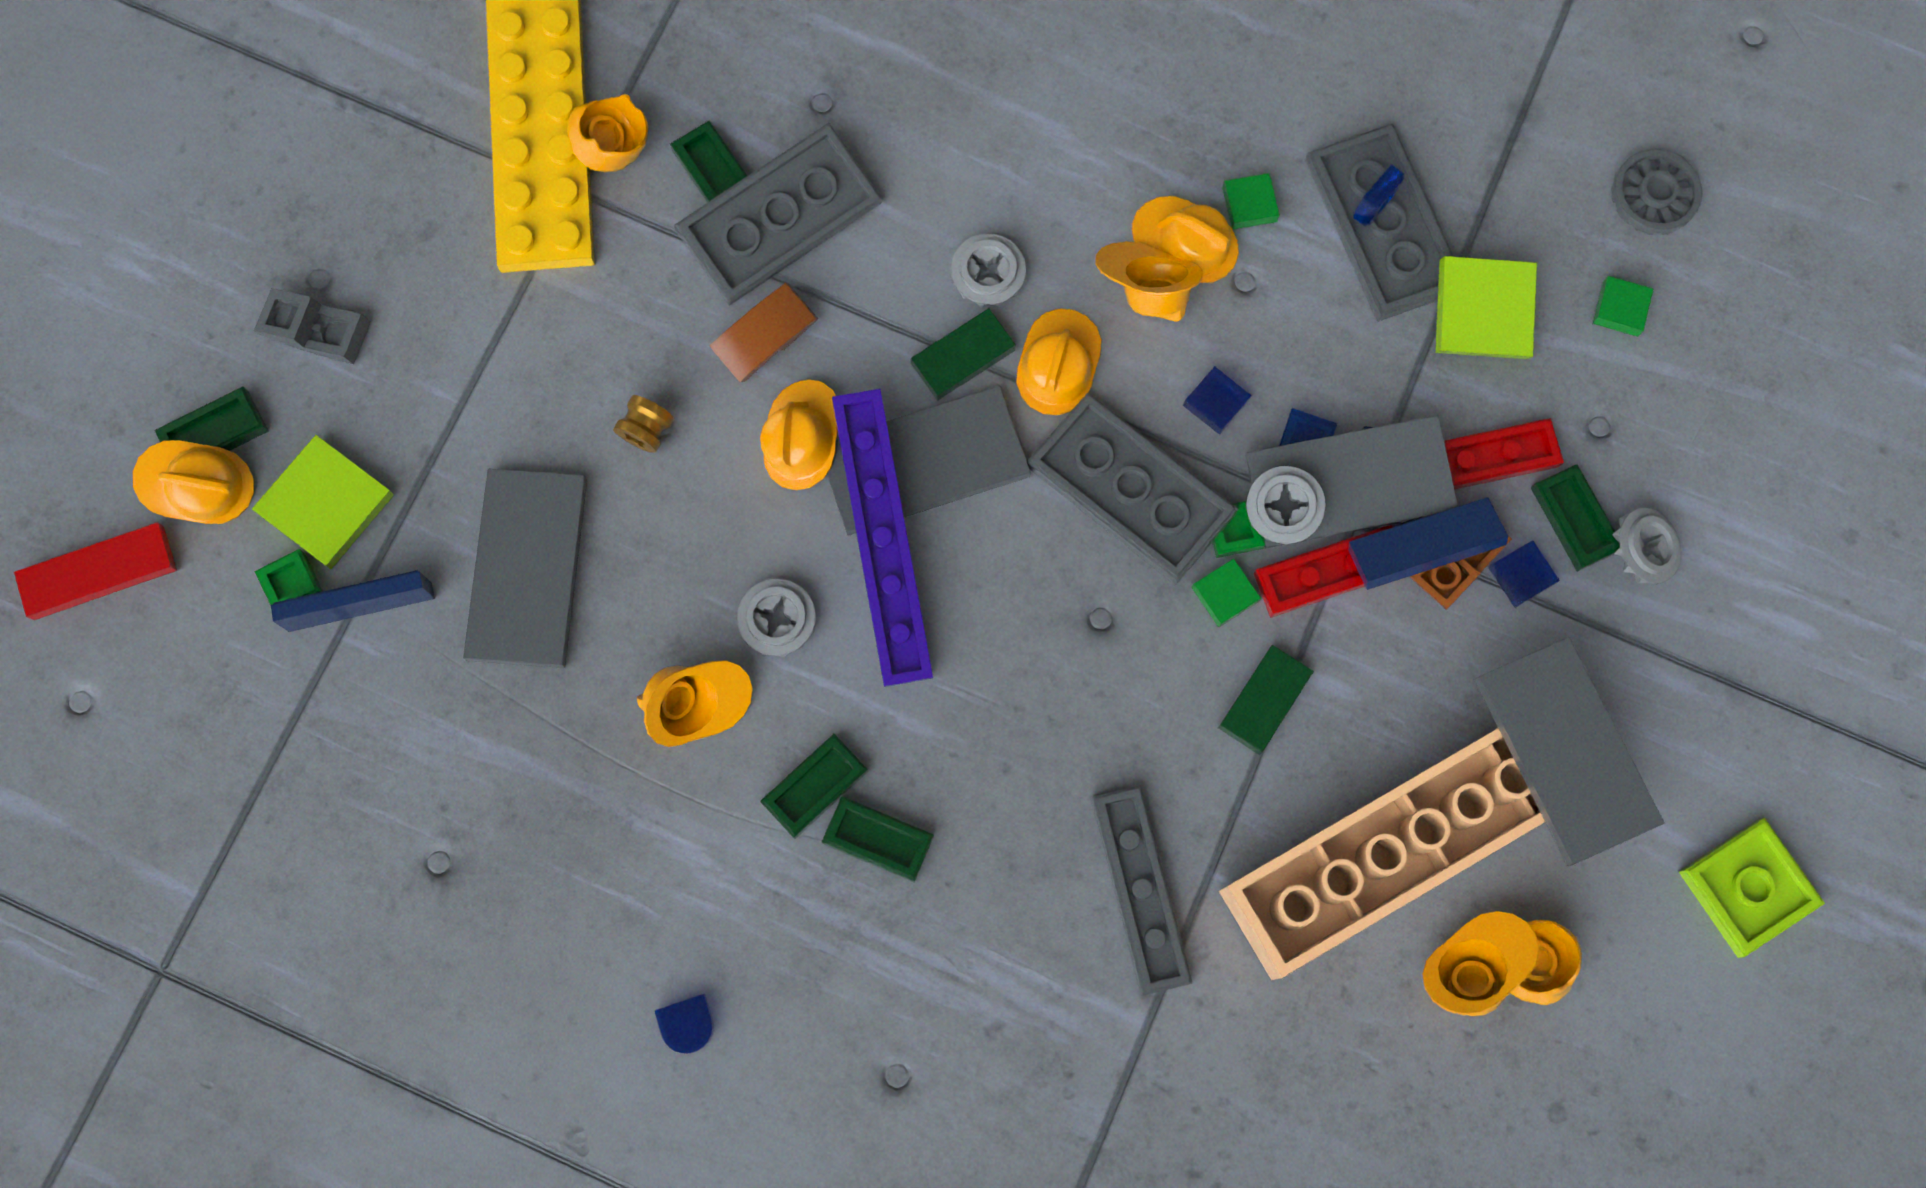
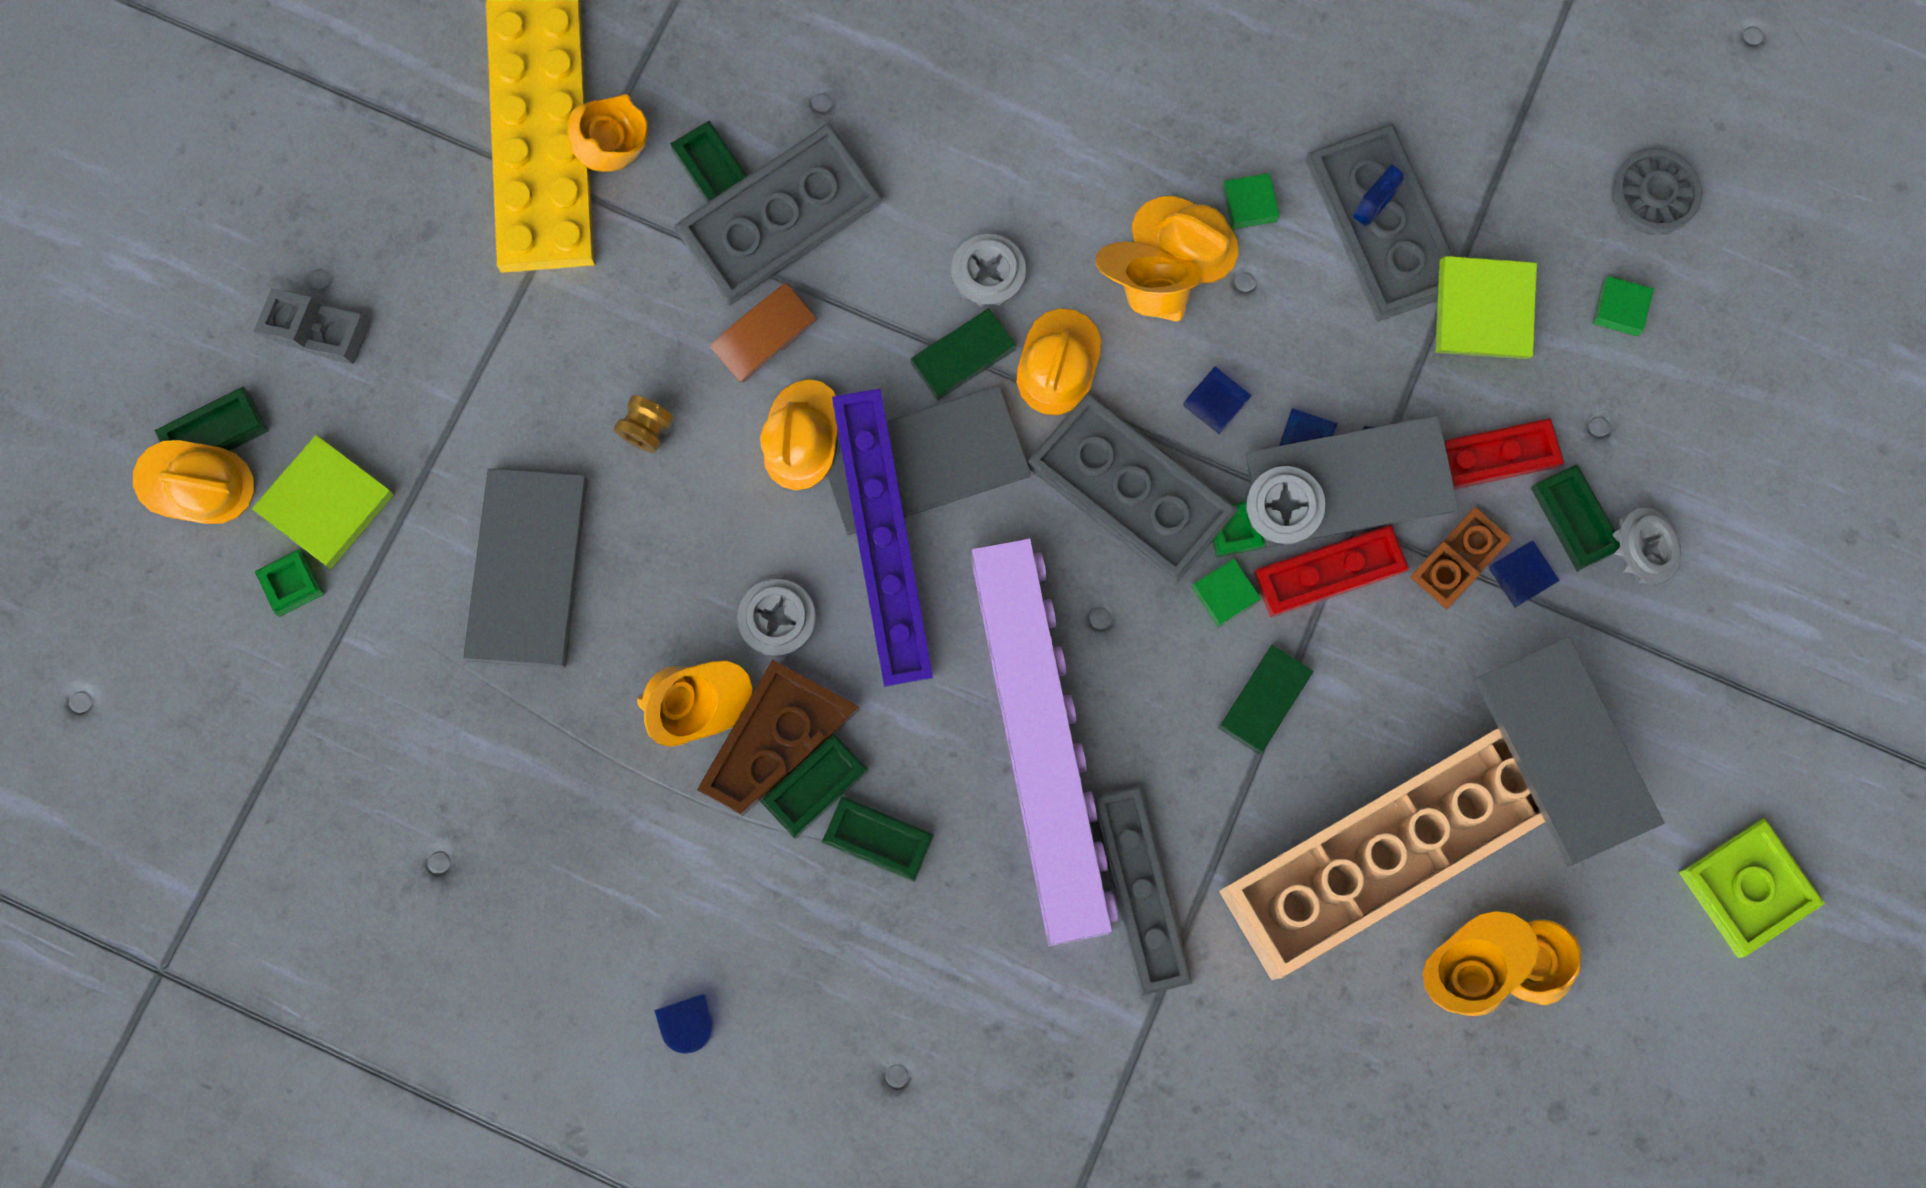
red tile [14,522,177,620] -> none
dark blue tile [271,570,435,632] -> none
dark blue tile [1348,497,1508,590] -> none
none -> reddish brown wing [697,659,860,816]
none -> lavender brick [971,539,1118,946]

